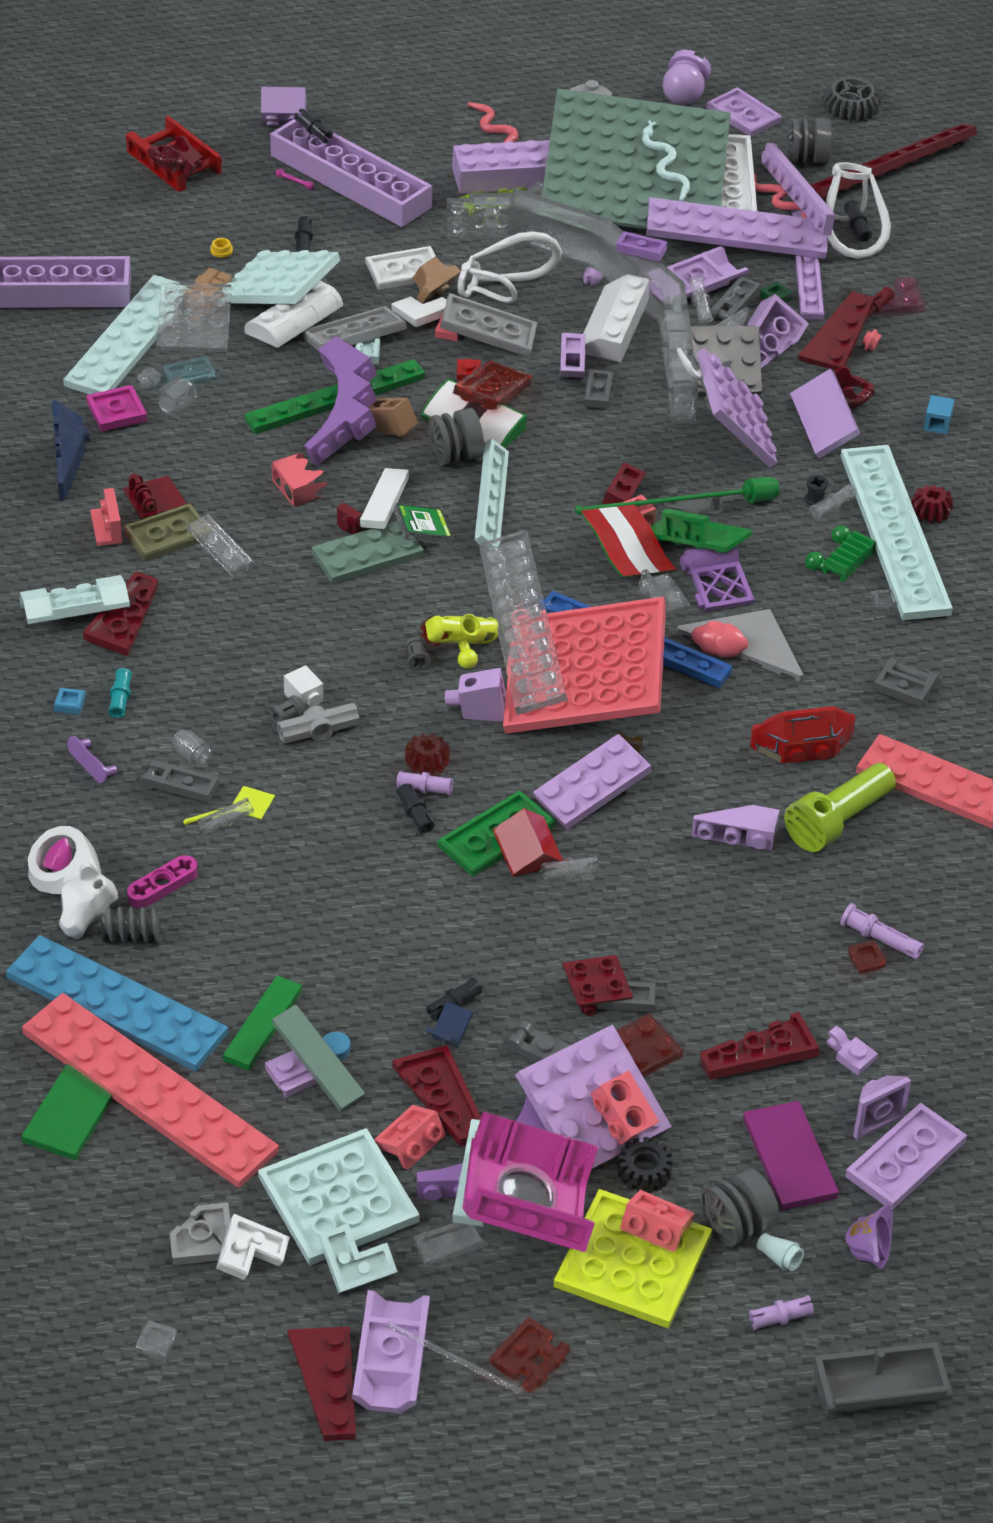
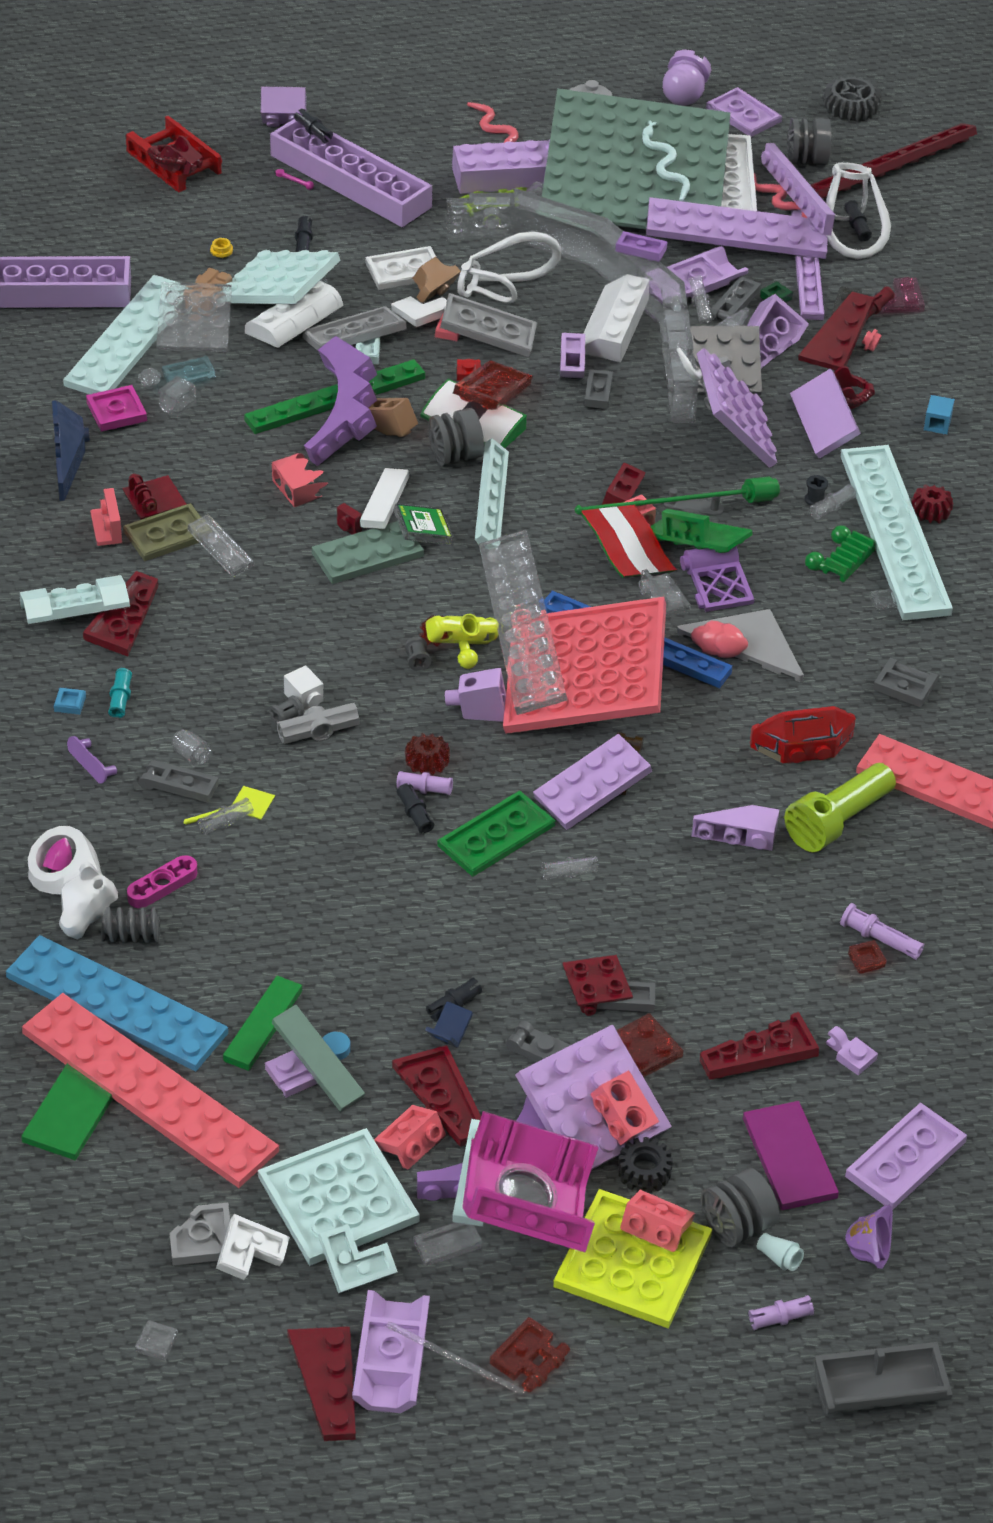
slope [493,808,564,877] -> none
lavender hinge [583,267,603,287] -> none
lavender slope [853,1075,911,1140] -> none

